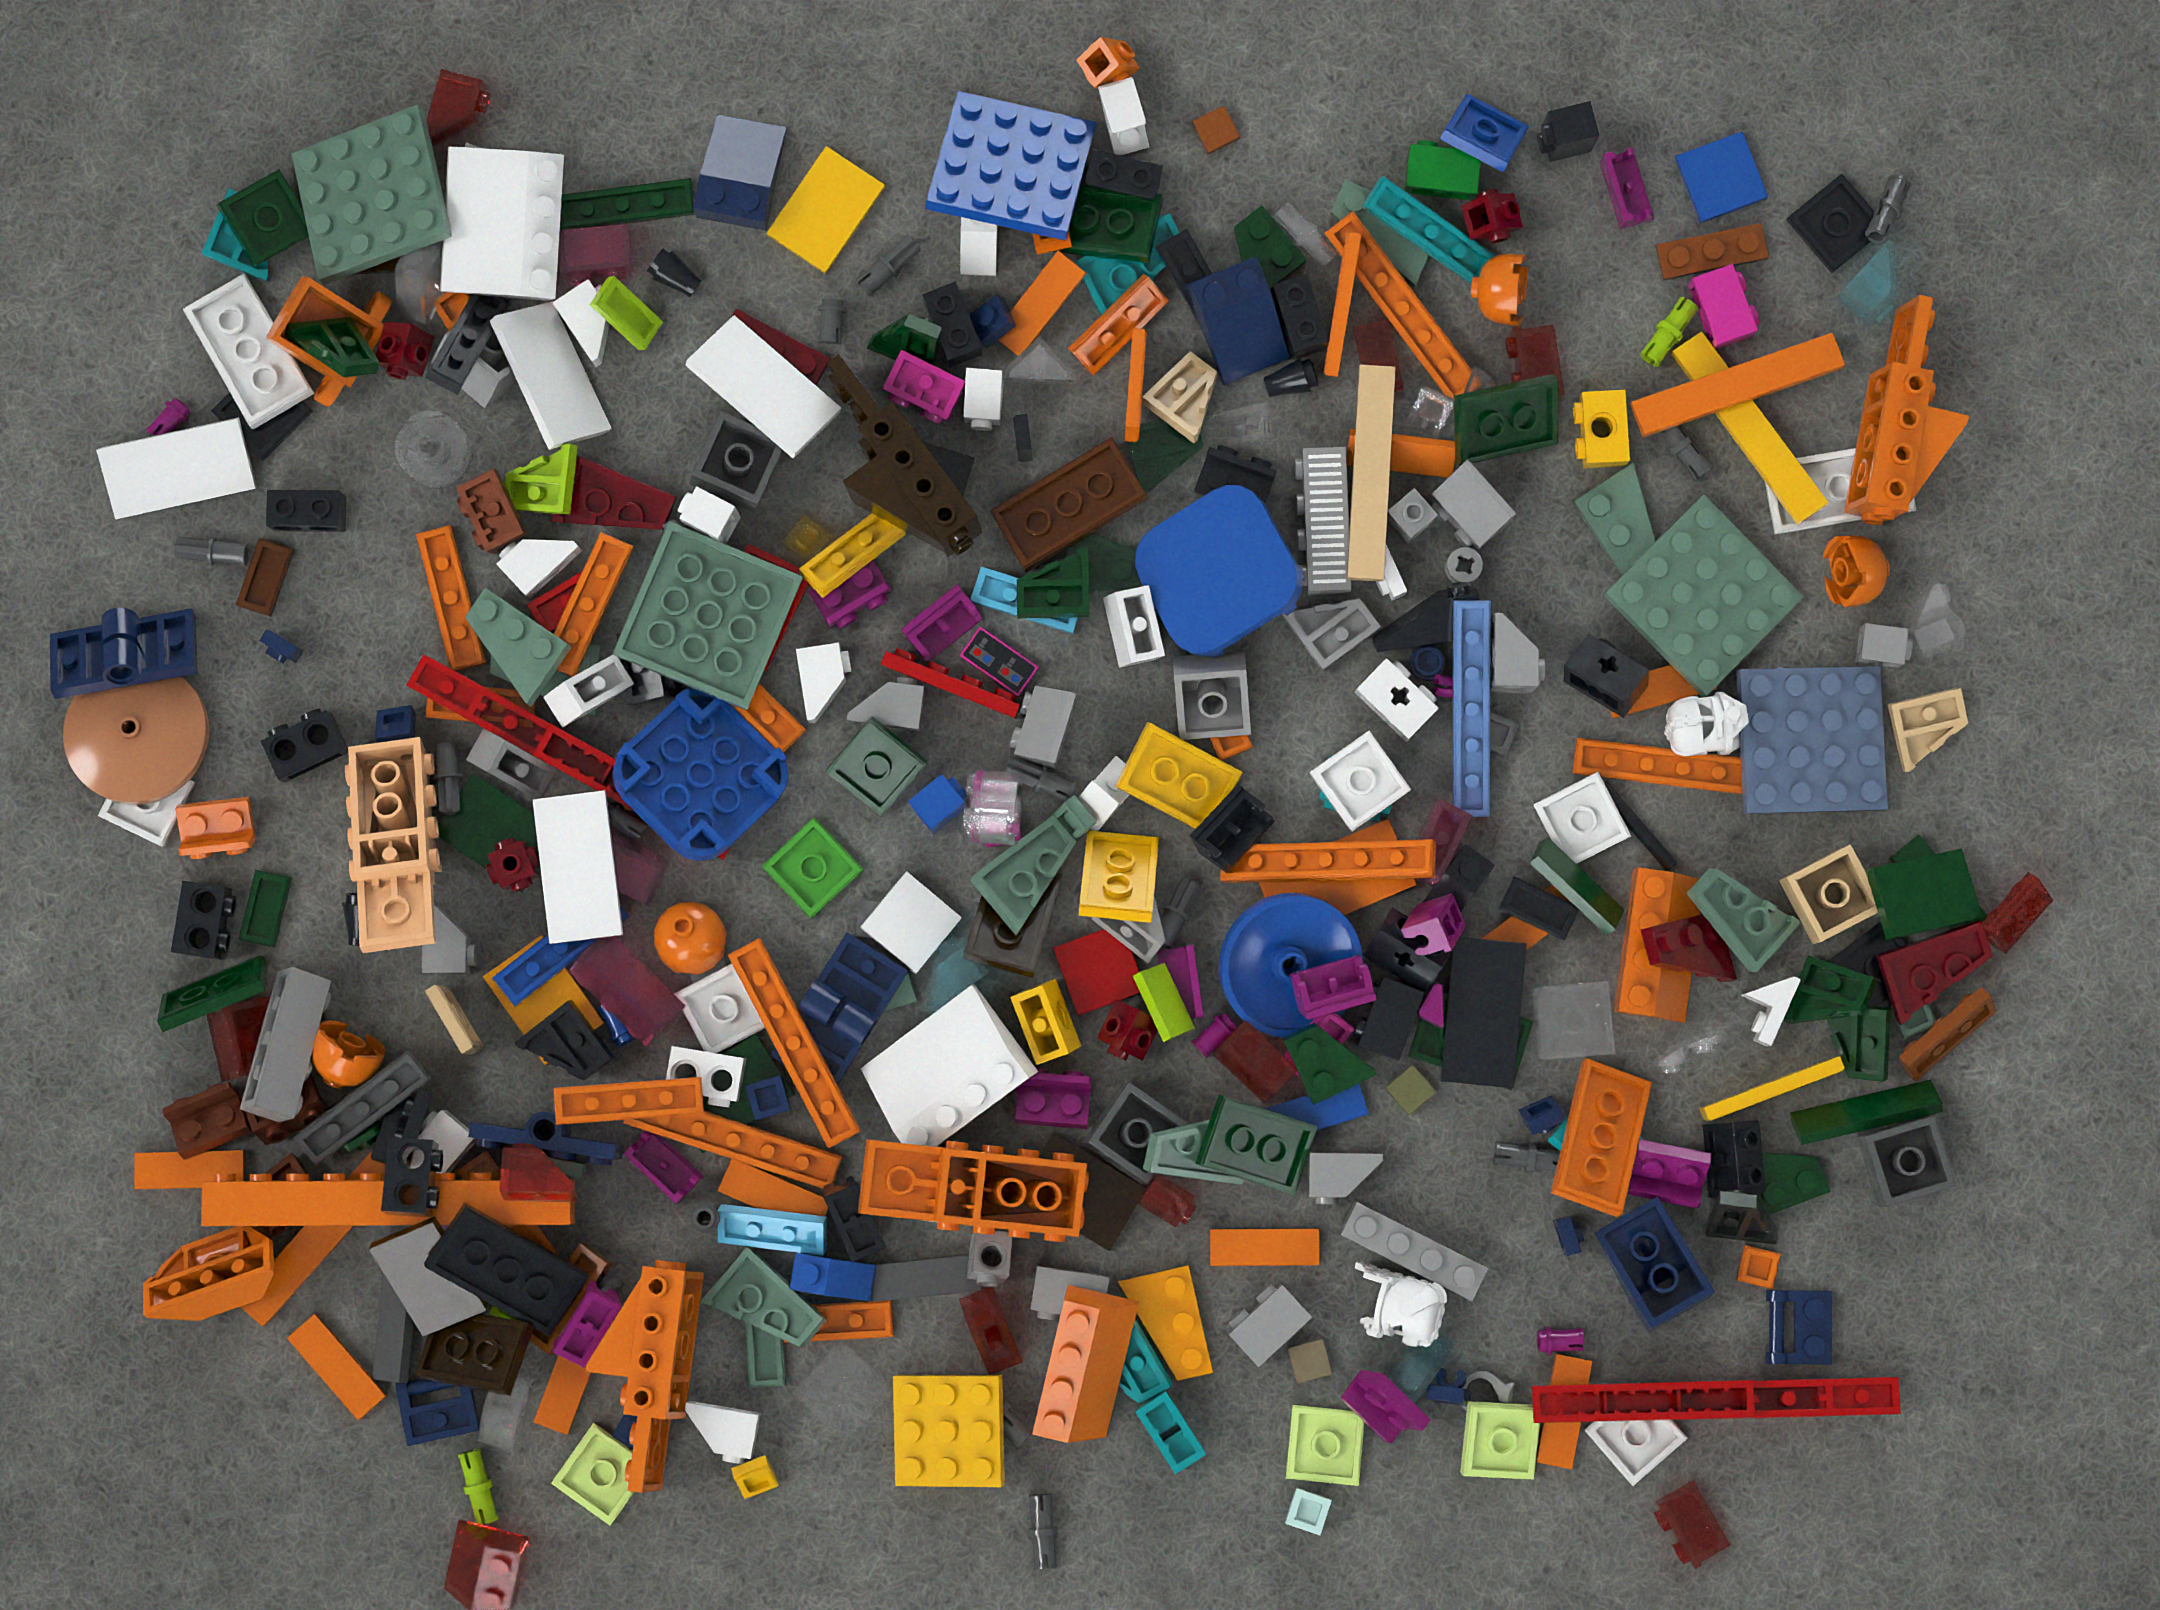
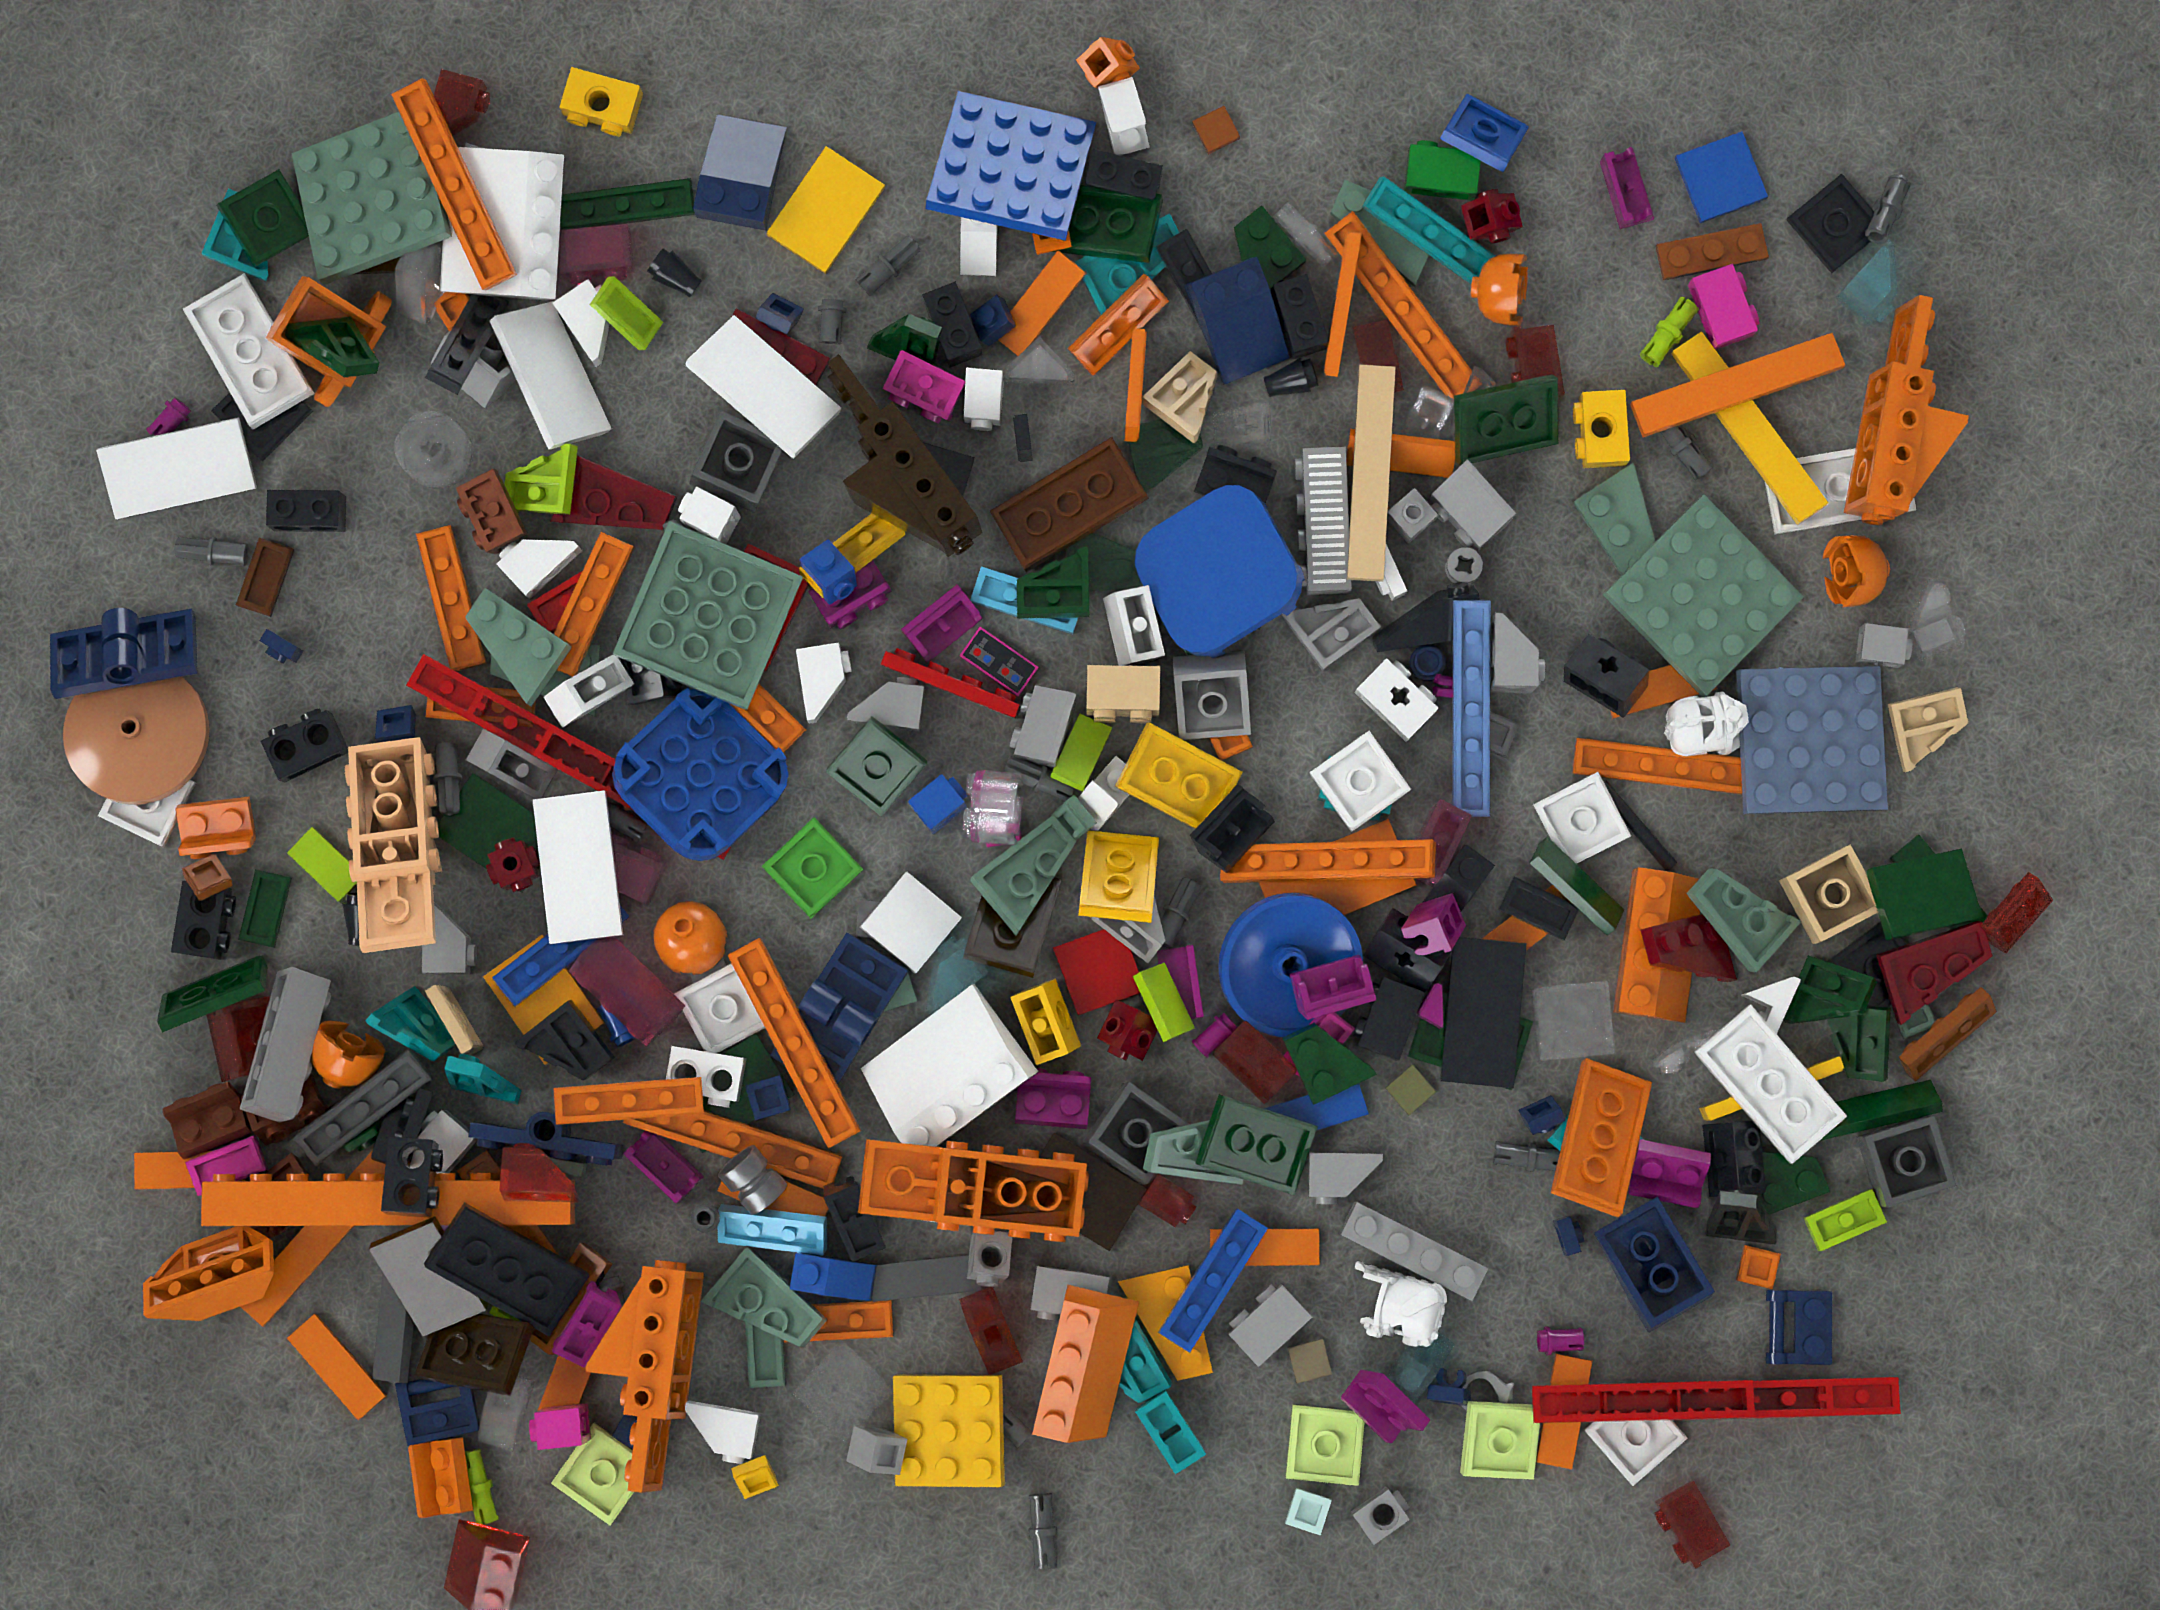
dark red brick [375,322,434,380] -> none
clear yellow tile [782,514,833,562] -> none
black brick [1537,101,1599,162] -> none
none -> dark orange tile [182,854,233,901]
none -> dark pink tile [185,1136,269,1196]
none -> lime tile [287,827,357,903]
none -> teal wing [365,986,456,1062]
none -> orange tile [391,78,517,291]
none -> orange bracket [408,1437,473,1518]
none -> teal wing [444,1054,522,1105]
none -> dark pink brick [529,1403,591,1450]
none -> yellow brick [559,67,643,137]
none -> flat silver wheel [718,1145,787,1215]
none -> dark blue plate [756,293,804,334]
none -> blue bracket [799,539,857,605]
none -> light grey brick [846,1425,907,1475]
none -> lime tile [1050,713,1112,792]
none -> tan brick [1087,665,1160,724]
none -> blue plate [1158,1208,1268,1353]
none -> light grey brick [1351,1487,1410,1545]
none -> white tile [1694,1005,1847,1164]
none -> lime plate [1803,1189,1887,1251]

